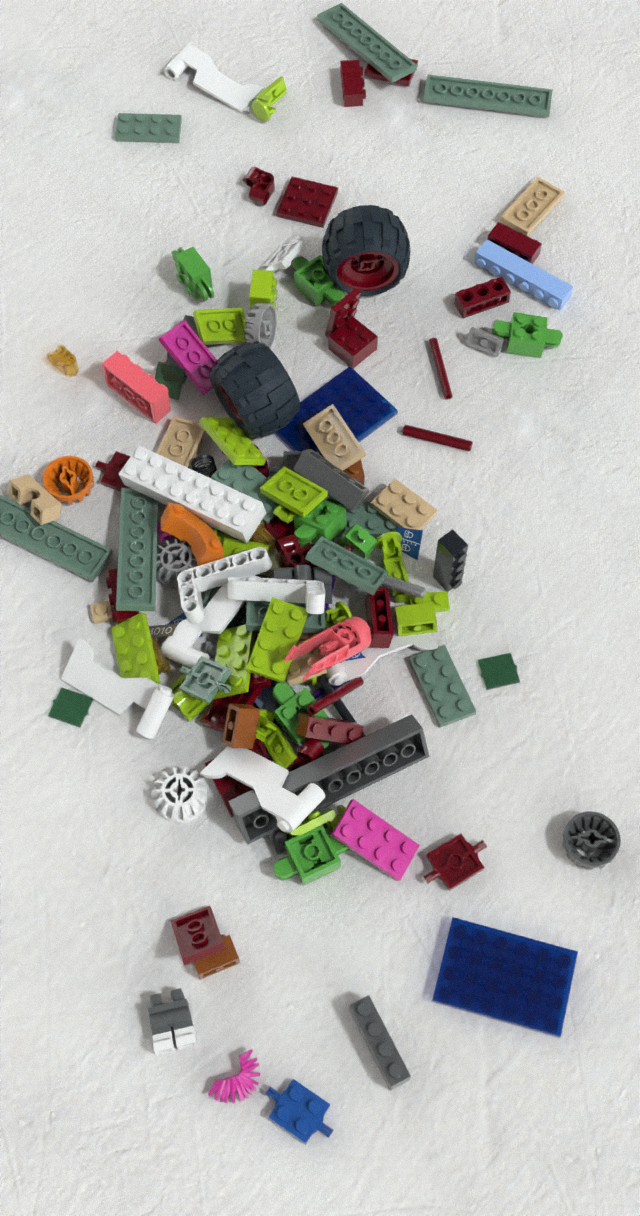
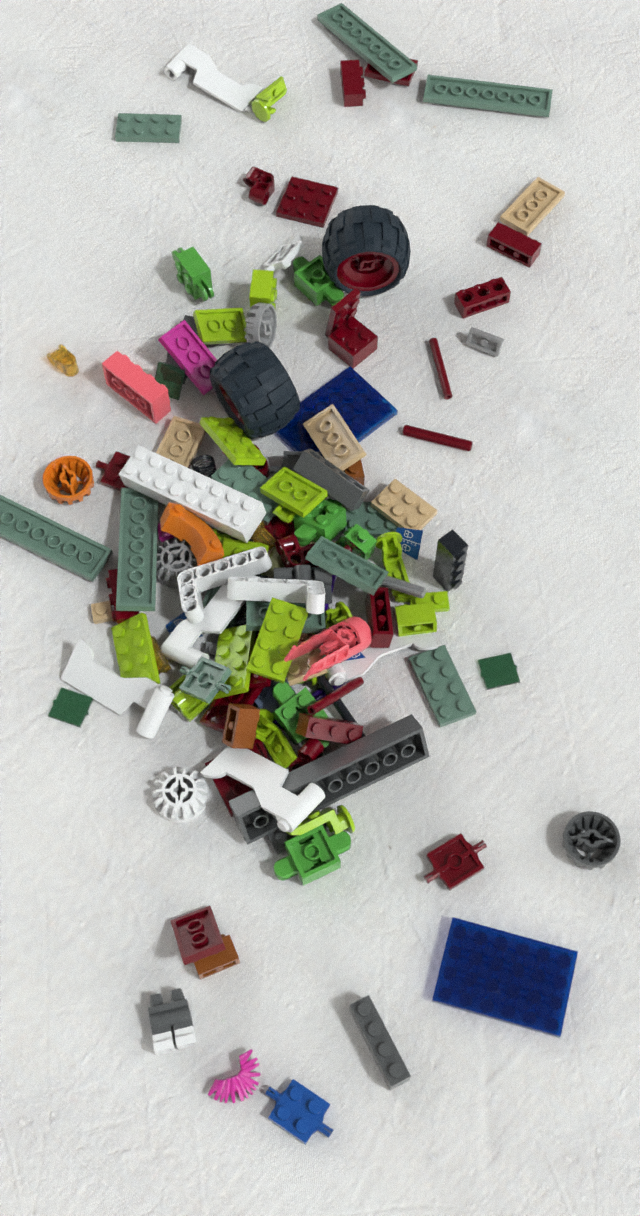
tan arch [8,474,61,525] -> none
dark tan sticker [149,624,177,638] -> none
dark pink plate [331,799,420,881] -> none
light blue brick [474,240,573,310] -> none
bright green brick [492,312,563,358] -> none

